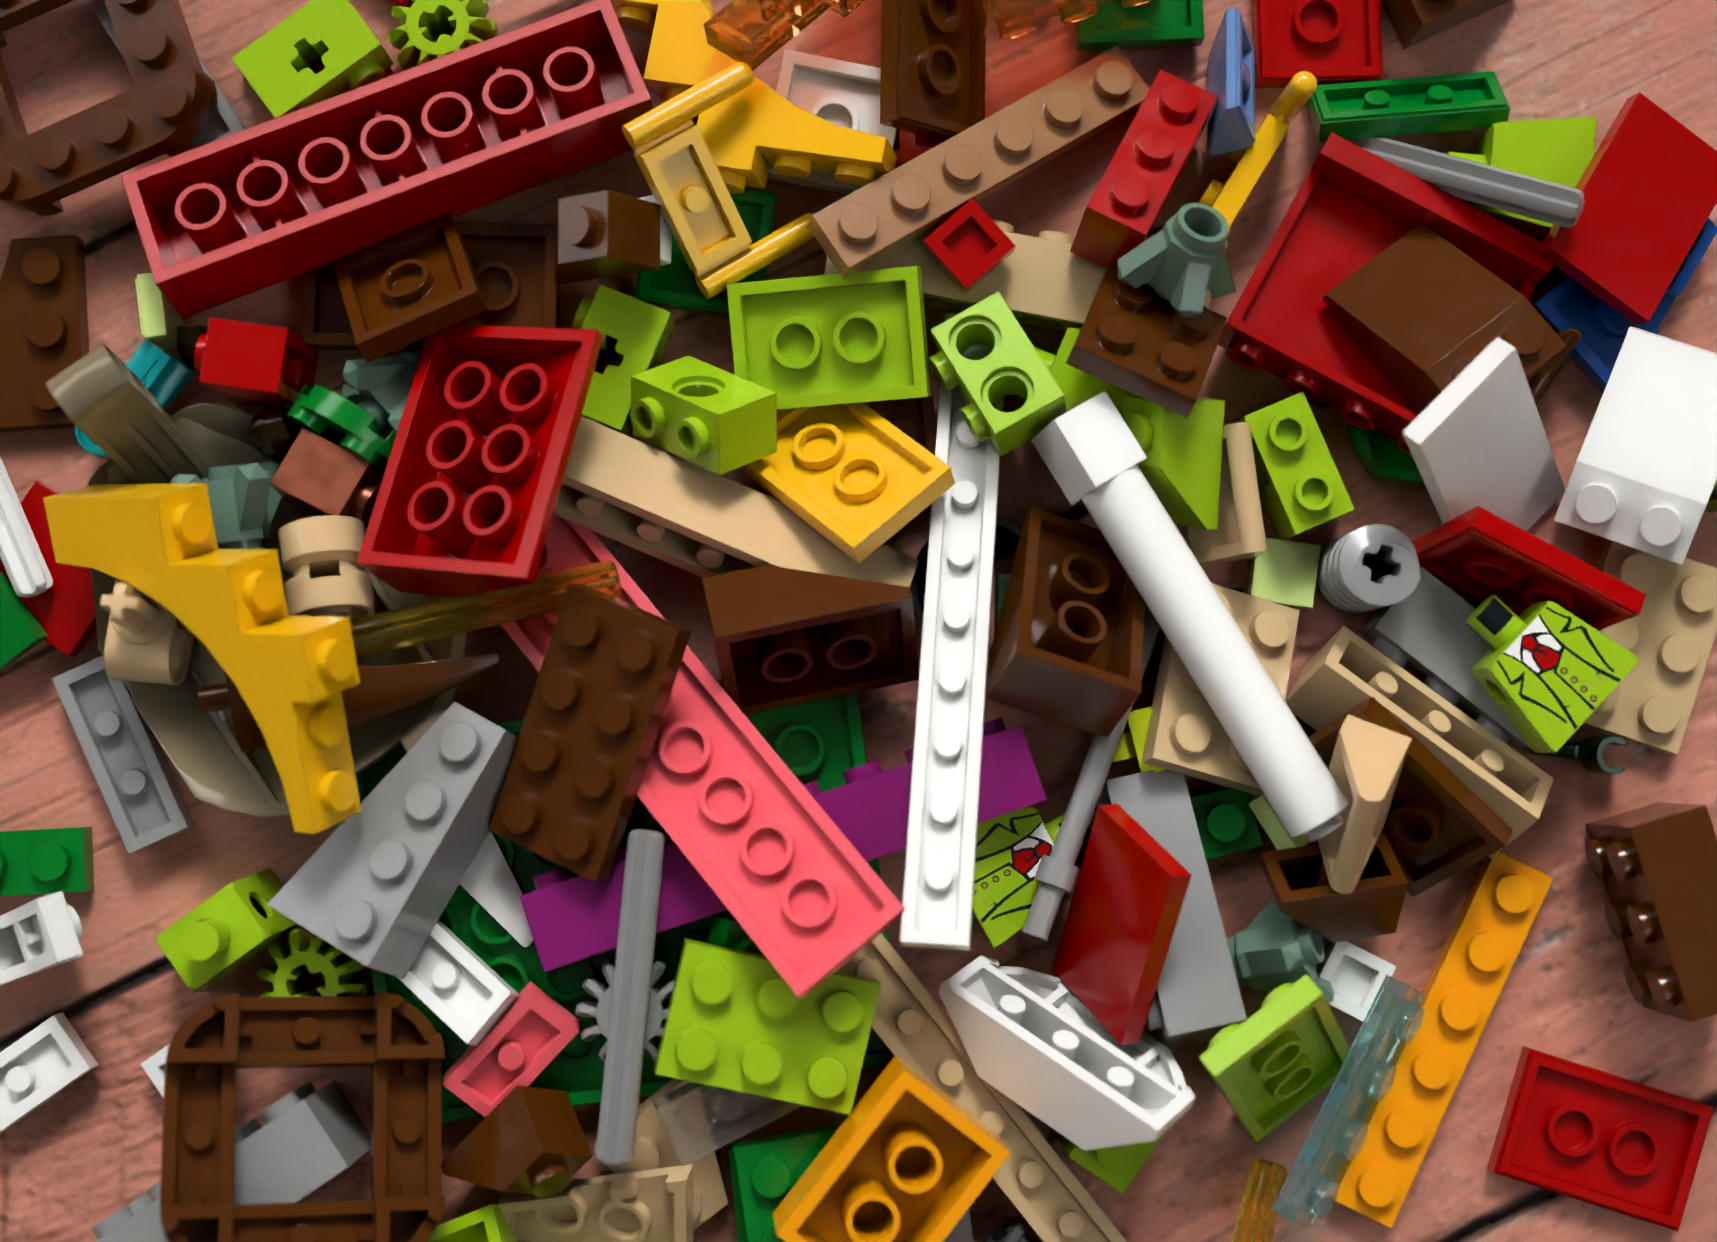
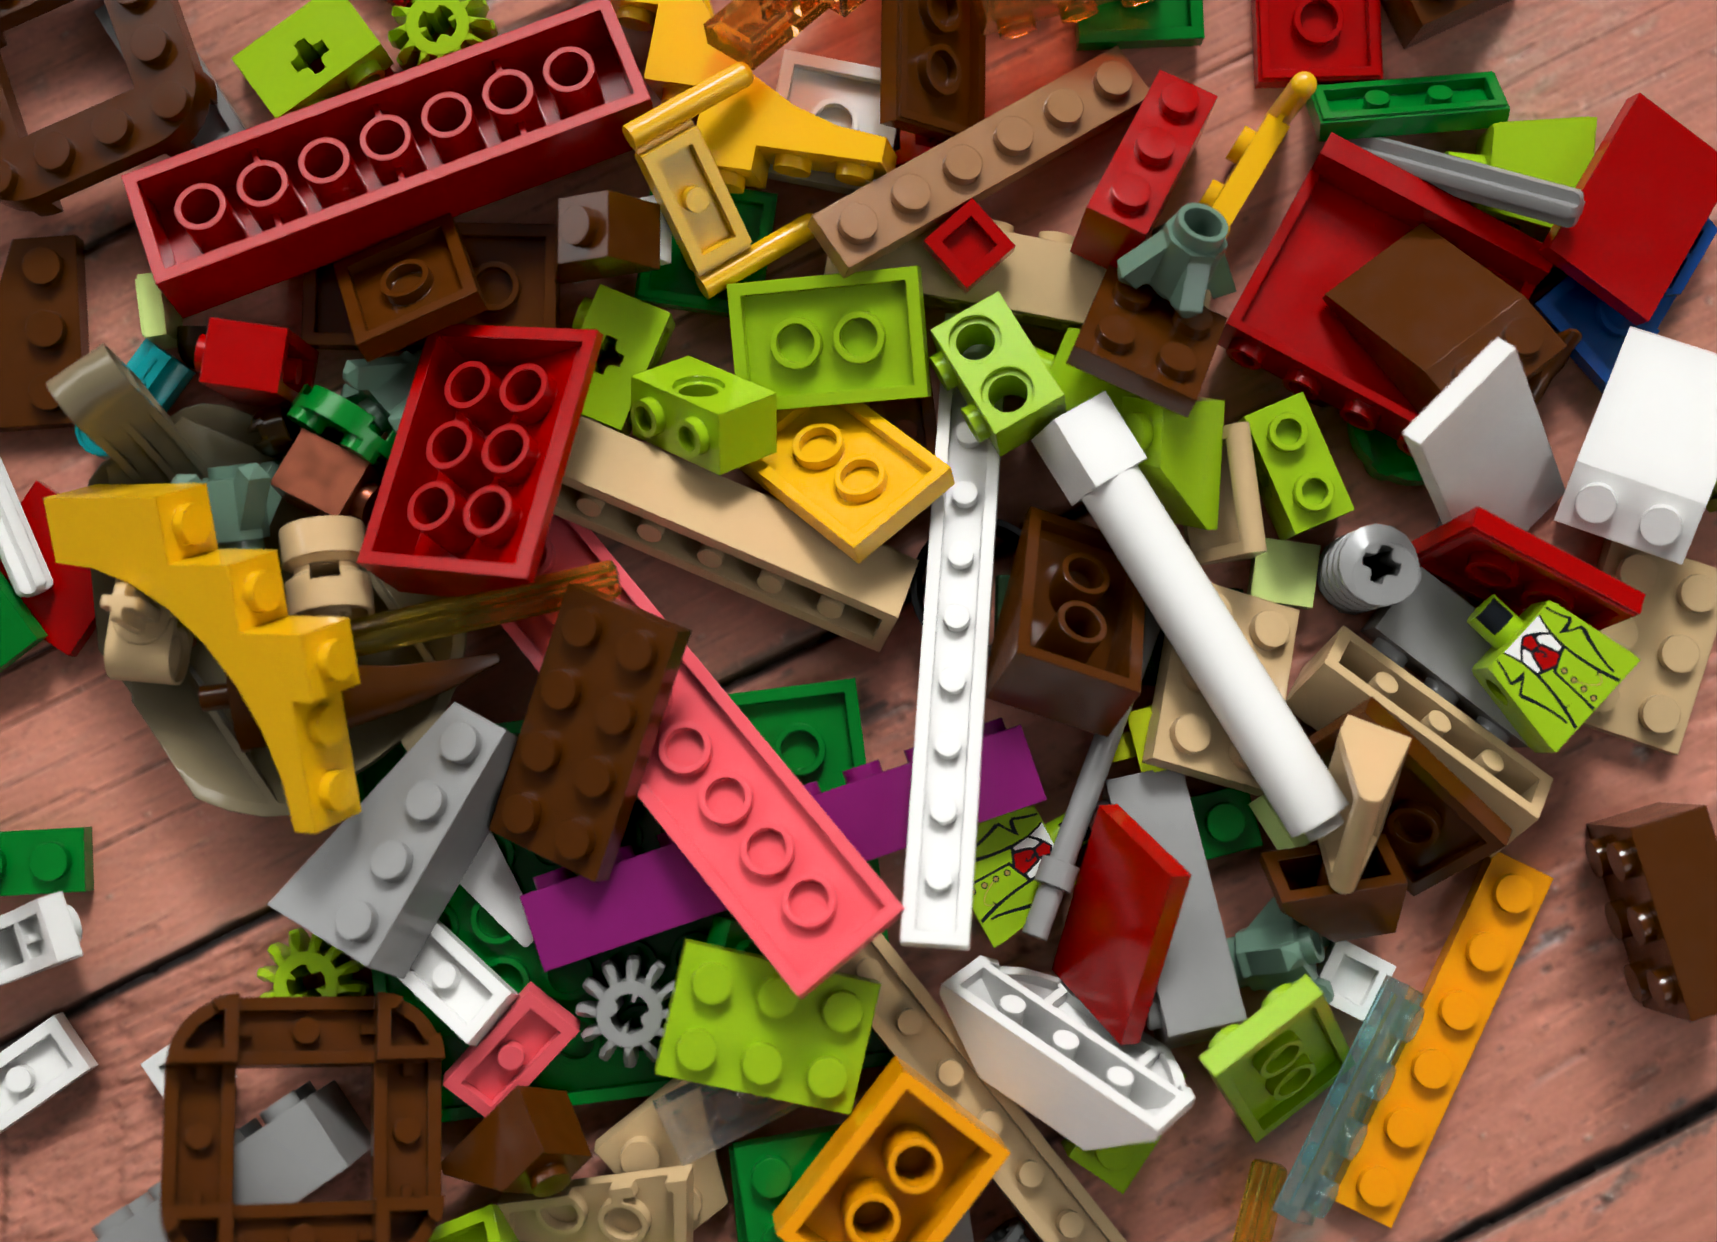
light grey plate [52,655,195,854] -> none
lime torso [155,868,299,992] -> none
light grey axle [595,829,666,1165] -> none
reddish brown slope [702,565,919,716] -> none
medium blue slope [1207,7,1255,155] -> none
red tile [1487,1046,1714,1232] -> none
dark green hand [1529,736,1628,774] -> none

